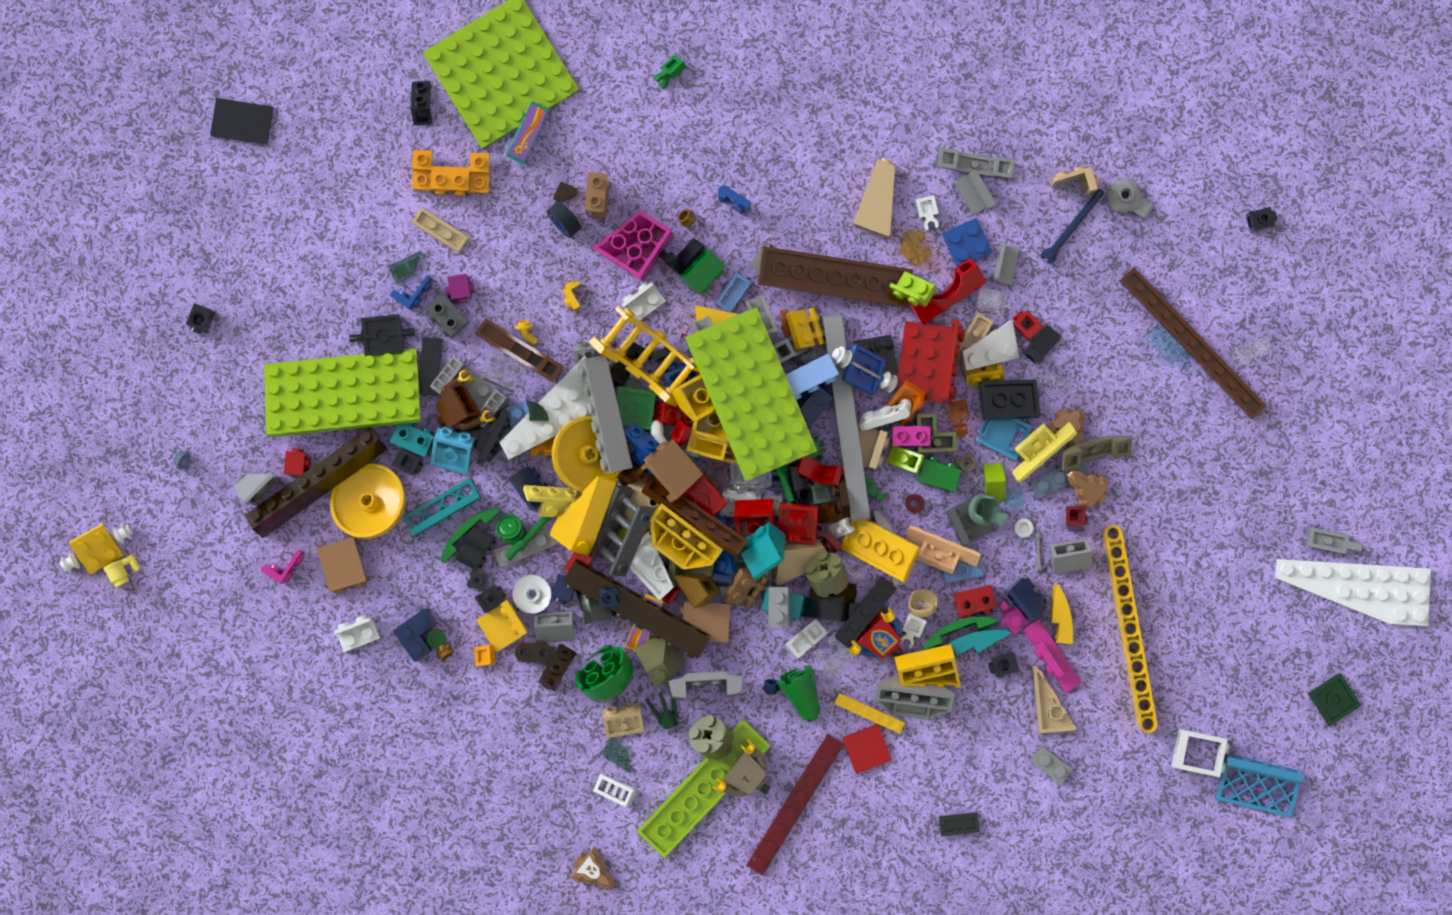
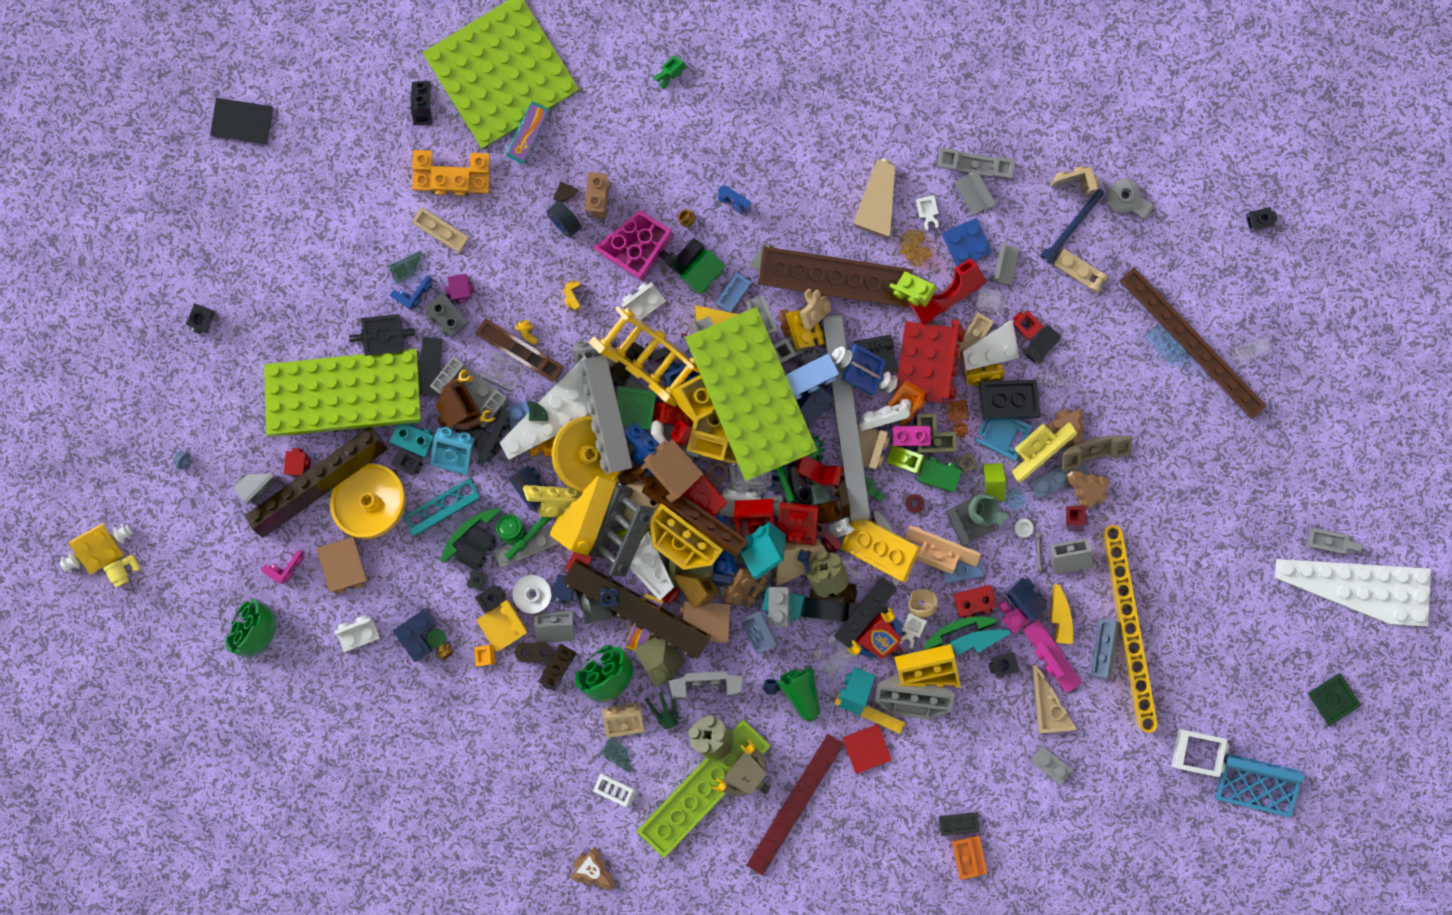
white slope [785,618,828,659] -> none
none -> green cylinder [225,598,276,658]
none -> sand blue plate [739,611,777,654]
none -> dark blue hand [797,549,812,573]
none -> tan plate [800,289,832,330]
none -> teal brick [838,667,875,715]
none -> orange plate [951,835,987,880]
none -> tan plate [1053,249,1109,293]
none -> sand blue plate [1091,618,1120,679]

